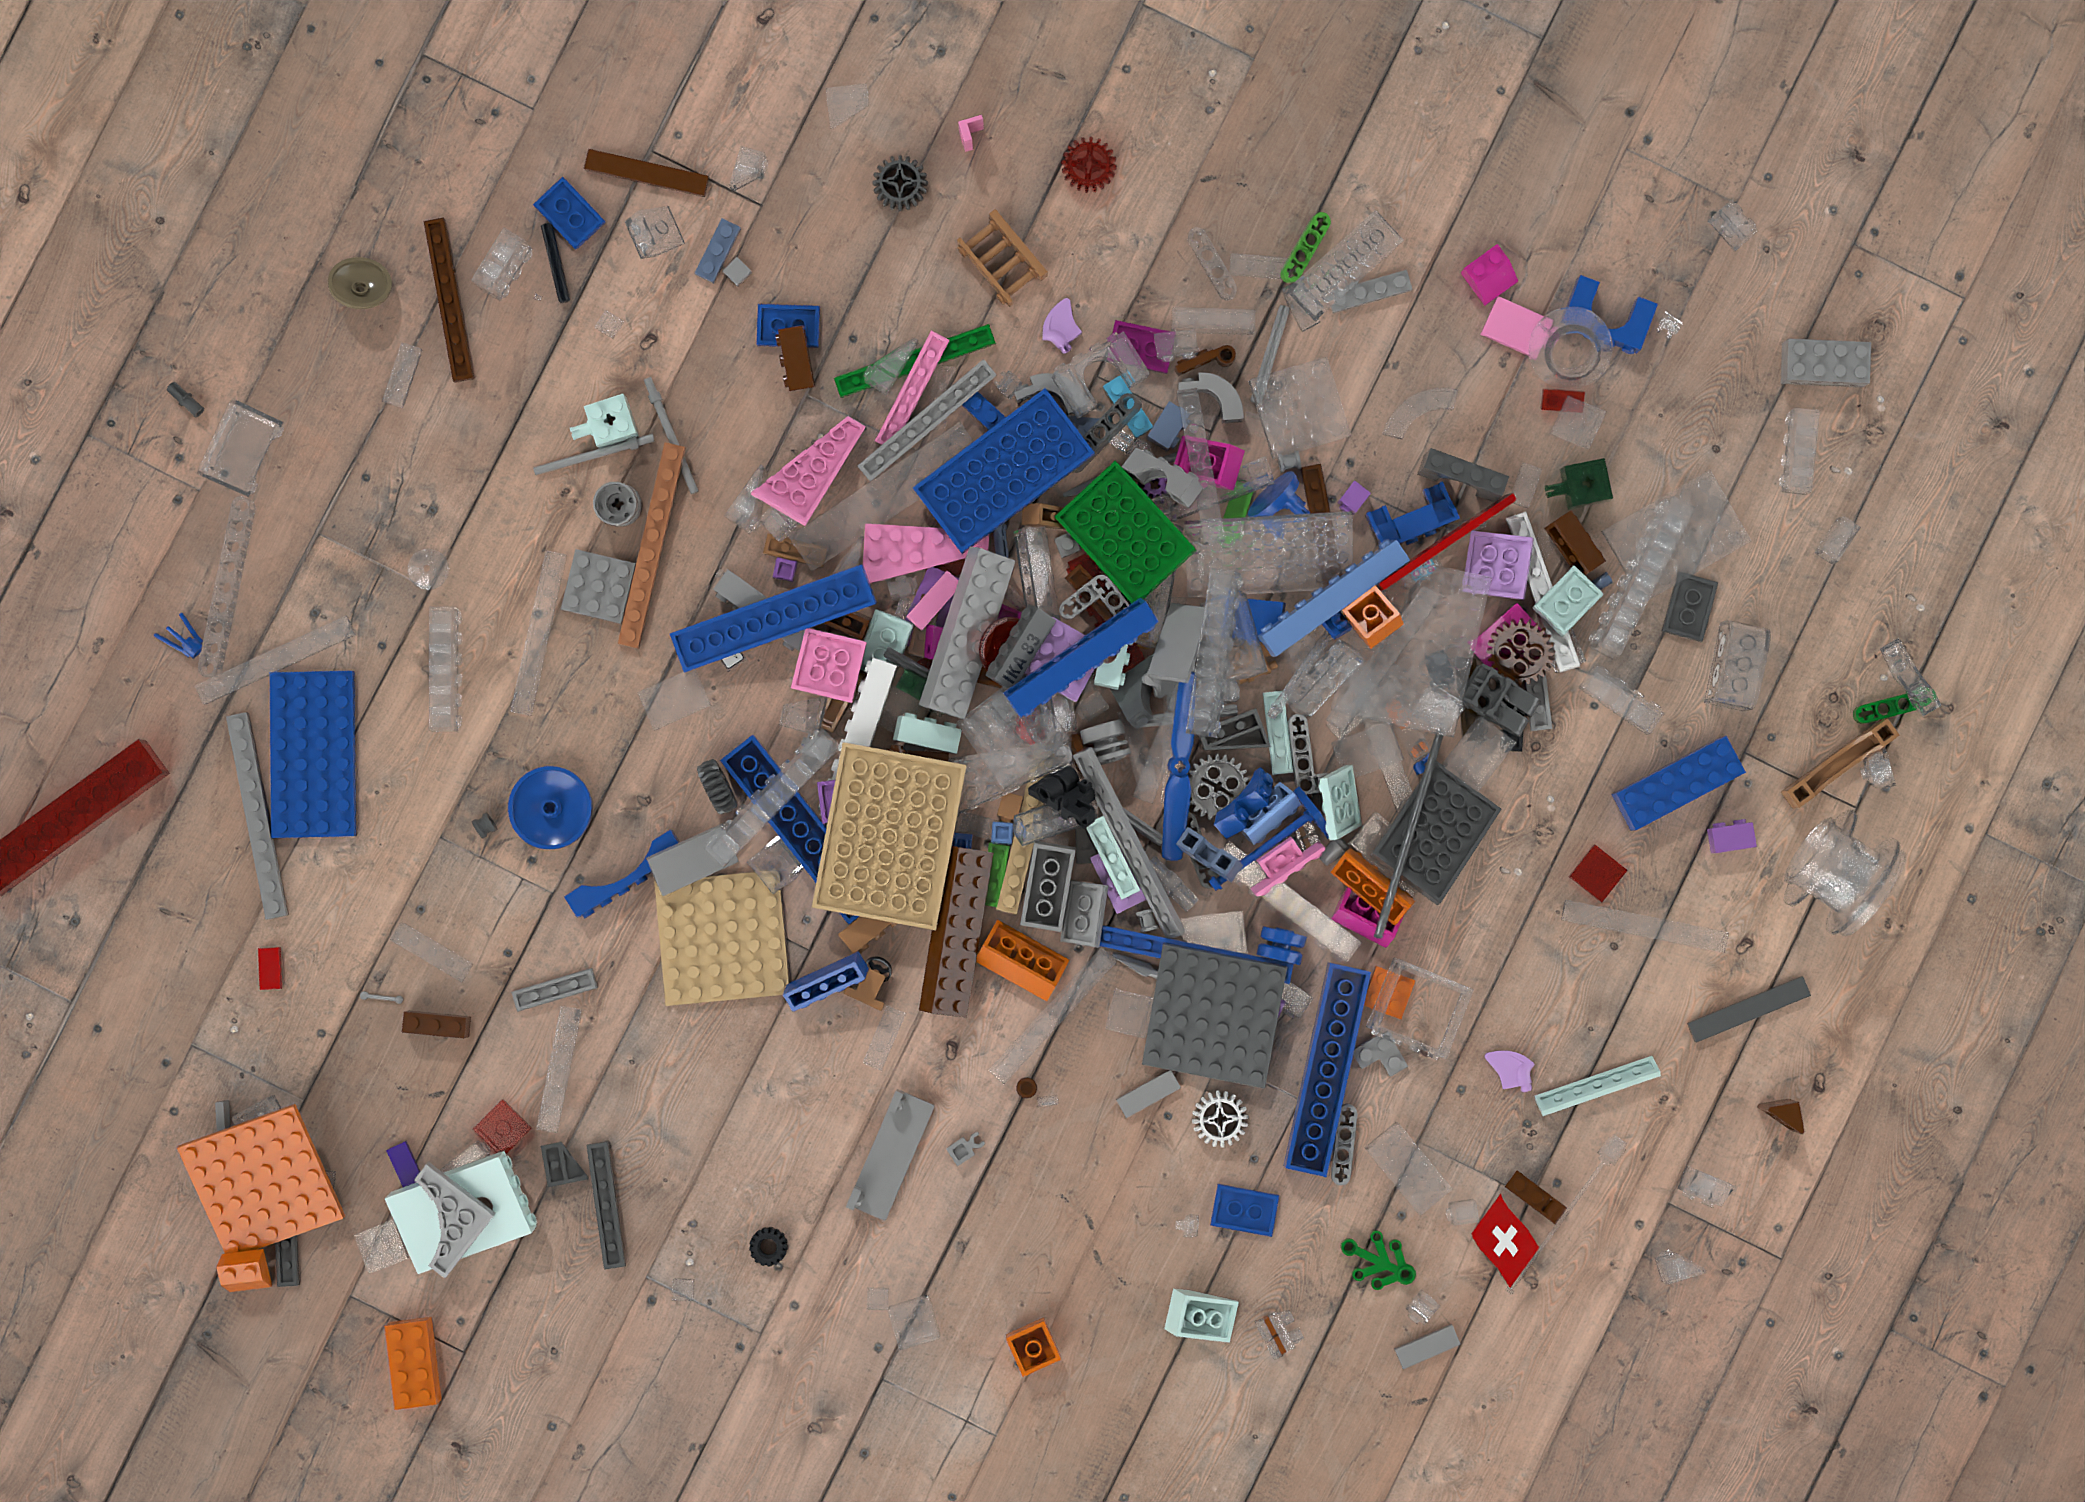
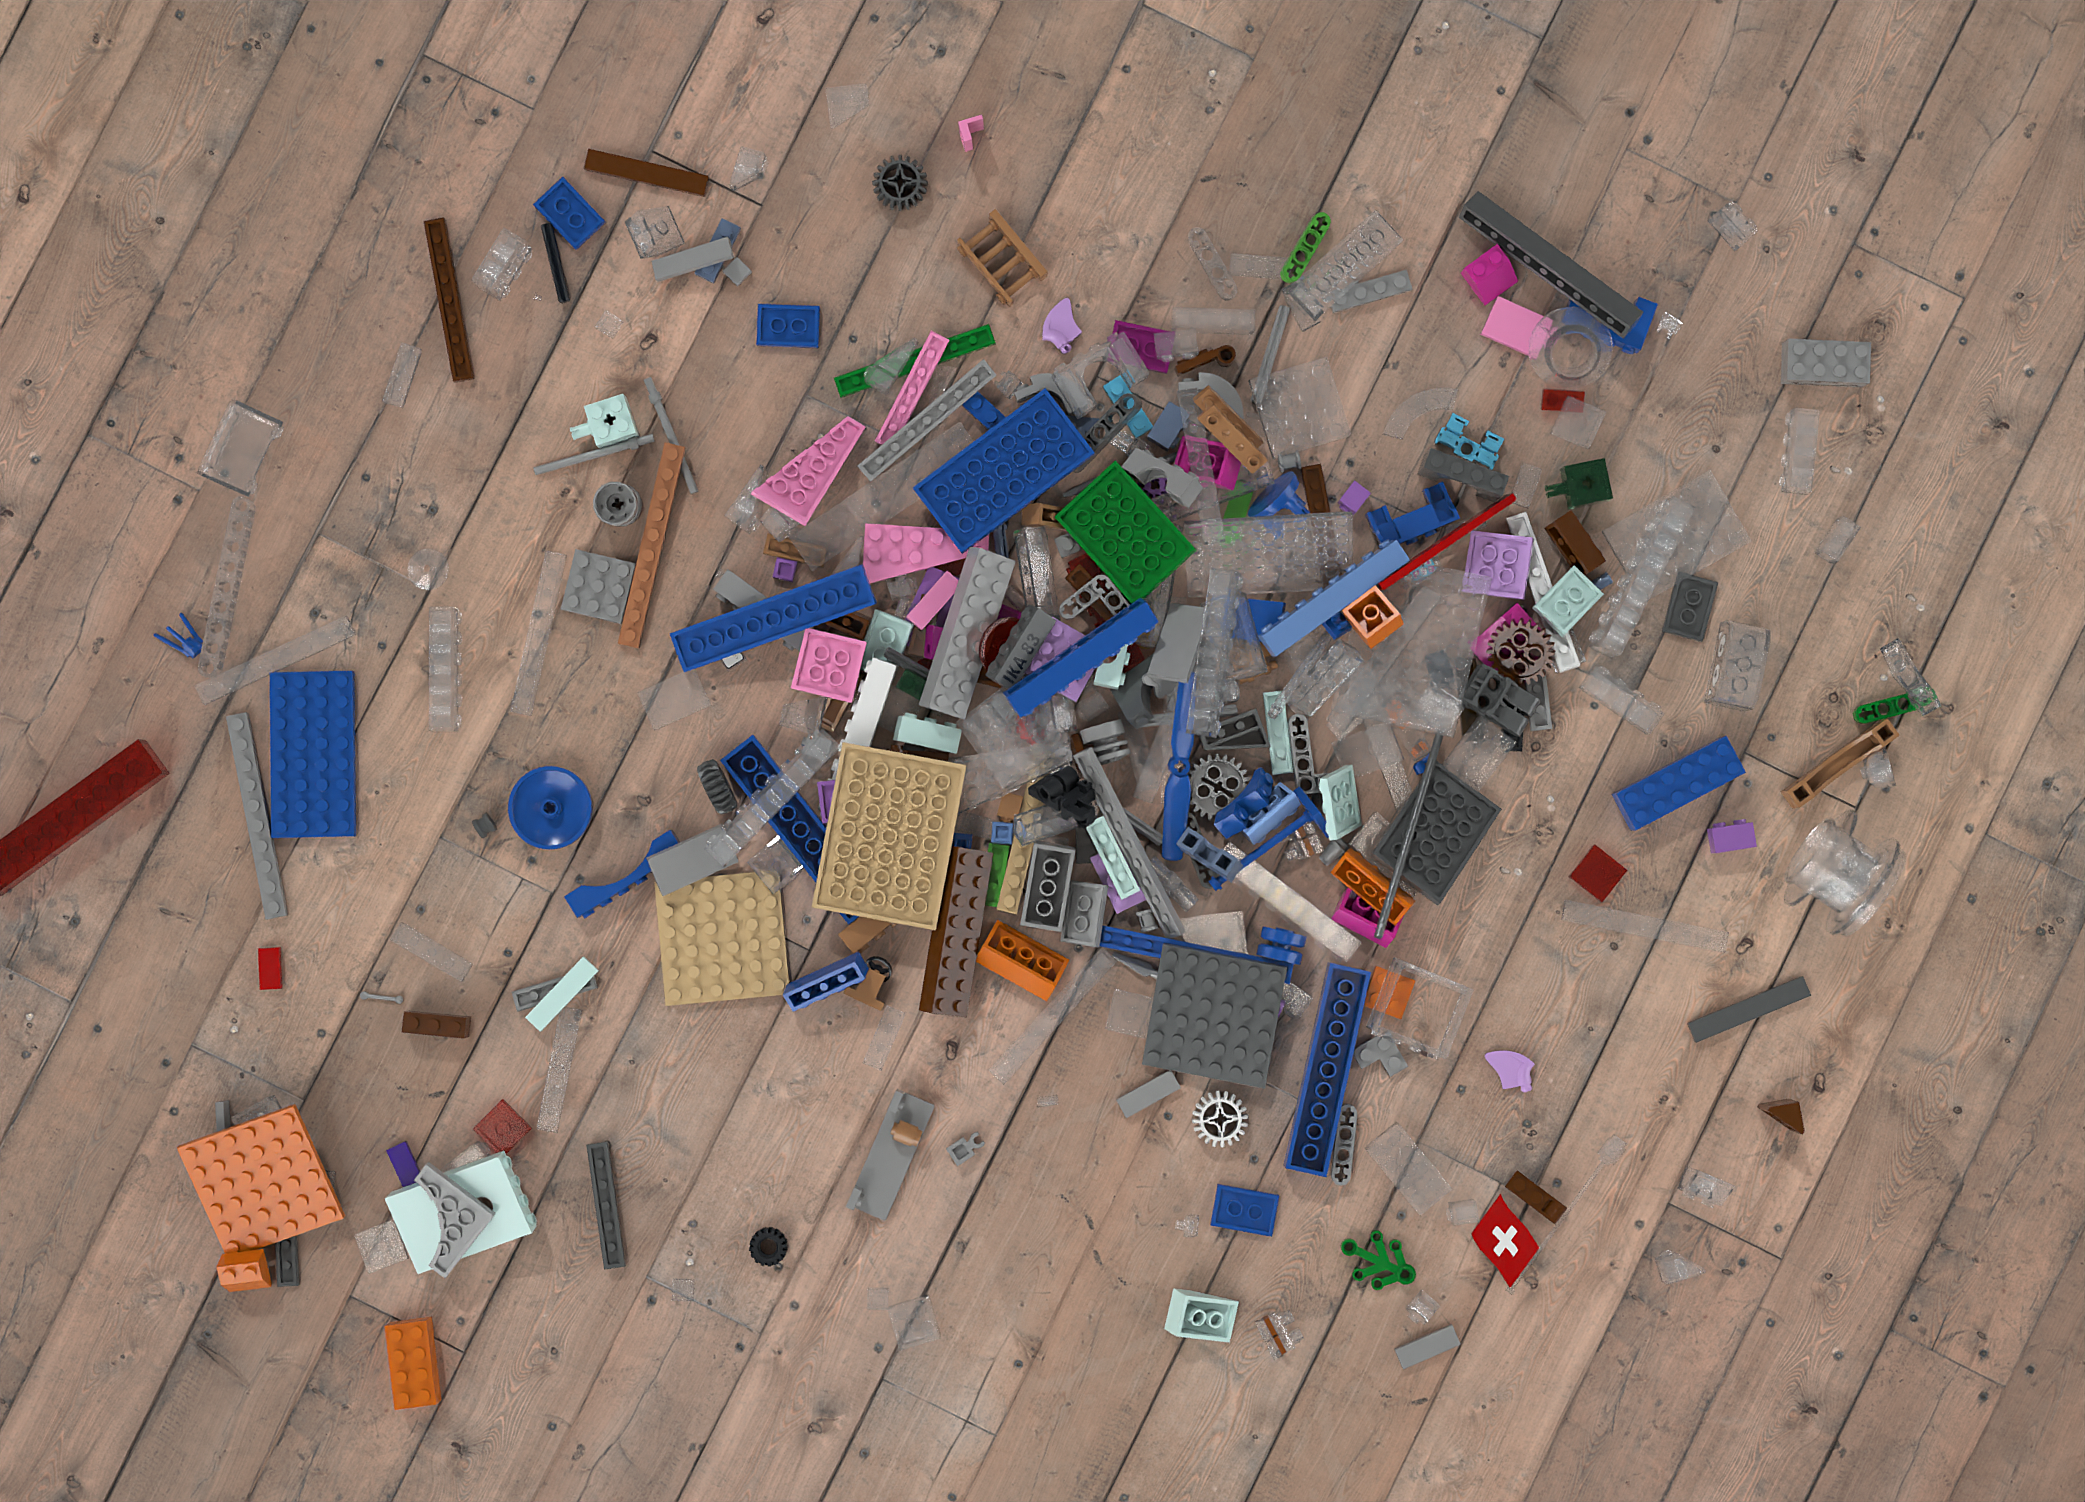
dark grey axle [167,382,205,418] -> none
dark tan dish [328,257,392,309] -> none
dark grey wing [541,1142,588,1187] -> none
reddish brown brick [775,325,815,391] -> none
orange brick [1006,1317,1061,1377] -> none
reddish brown tile [1016,1077,1037,1099] -> none
clear red gear [1061,136,1117,193] -> none
bright pink bracket [1250,837,1326,897] -> none
light aqua plate [1534,1056,1661,1116] -> none
none -> light aqua tile [525,957,599,1032]
none -> light grey tile [652,237,734,282]
none -> medium nougat brick [890,1120,923,1147]
none -> medium nougat fence [1193,385,1268,474]
none -> medium azure piece [1434,413,1504,470]
none -> dark grey brick [1459,191,1644,339]

